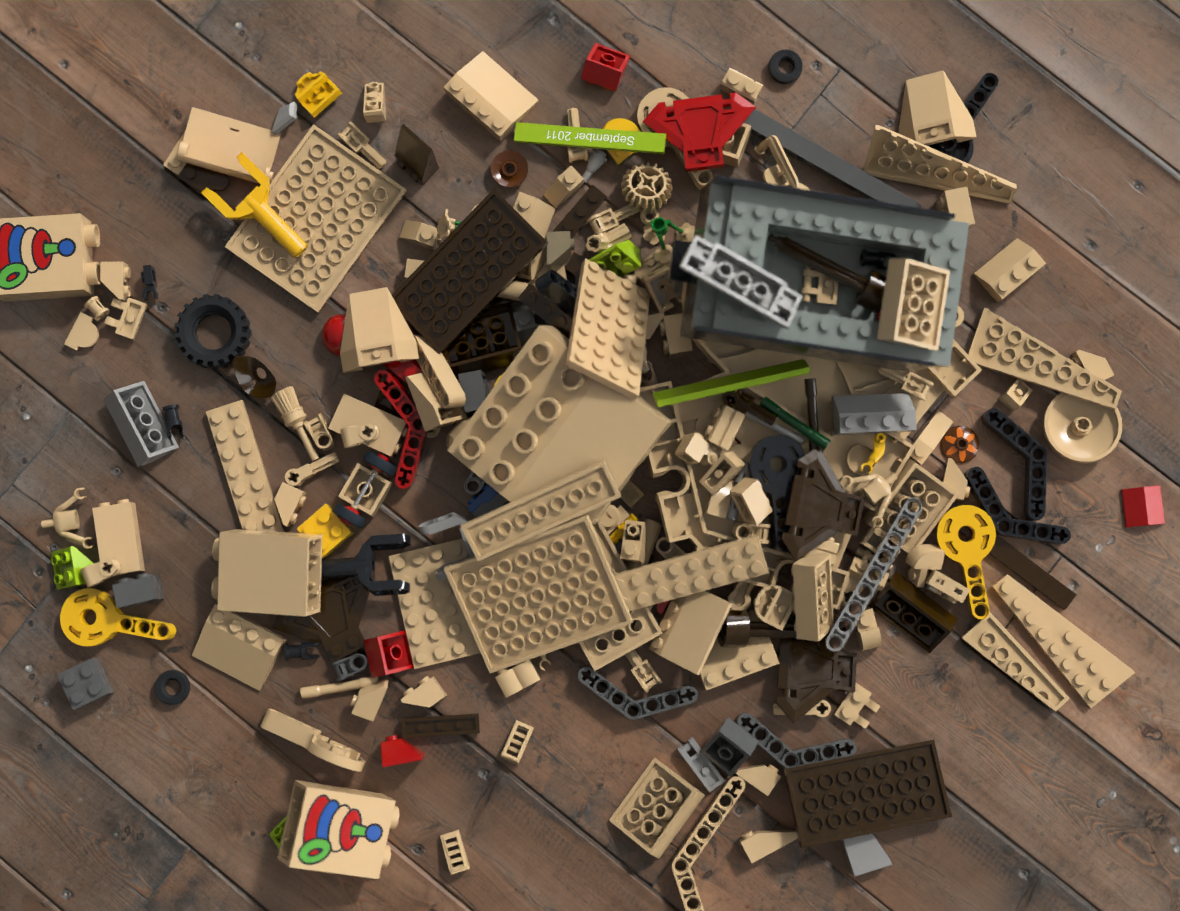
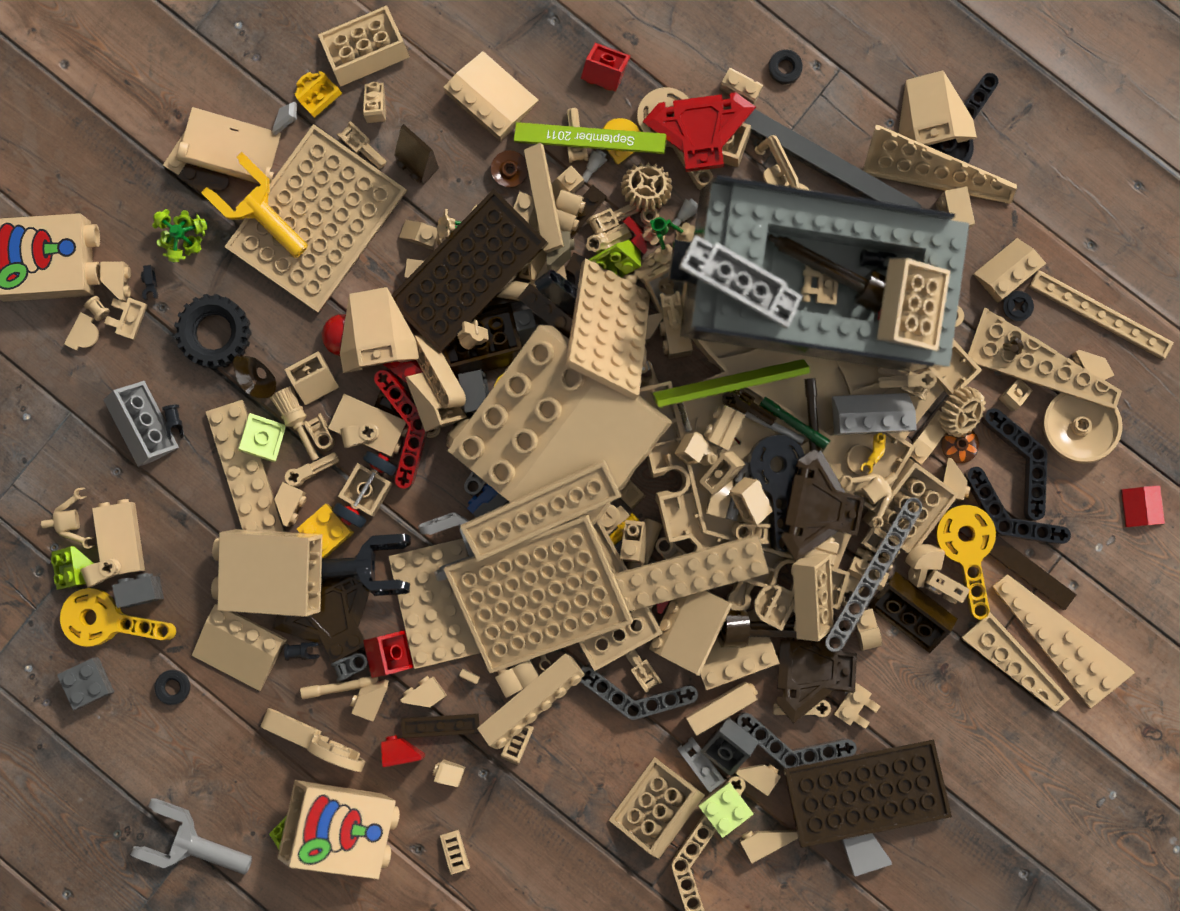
none -> light grey piece [131,798,252,875]
none -> lime plant [152,209,207,263]
none -> yellowish green plate [238,413,286,462]
none -> tan slope [285,351,340,405]
none -> tan slope [318,6,410,87]
none -> tan slope [432,759,465,787]
none -> tan piece [458,320,489,350]
none -> tan tile [459,669,481,684]
none -> tan brick [477,653,585,749]
none -> tan tile [524,143,564,253]
none -> tan brick [556,189,586,234]
none -> red slope [623,215,648,254]
none -> tan connector [660,291,683,330]
none -> light grey cone [672,198,698,226]
none -> sticker [677,402,691,431]
none -> tan brick [685,681,758,736]
none -> yellowish green plate [698,782,753,838]
none -> tan connector [879,370,937,389]
none -> tan gear [939,386,986,438]
none -> black gear [1003,291,1034,322]
none -> dark brown plate [1003,336,1024,355]
none -> tan tile [1028,270,1174,360]

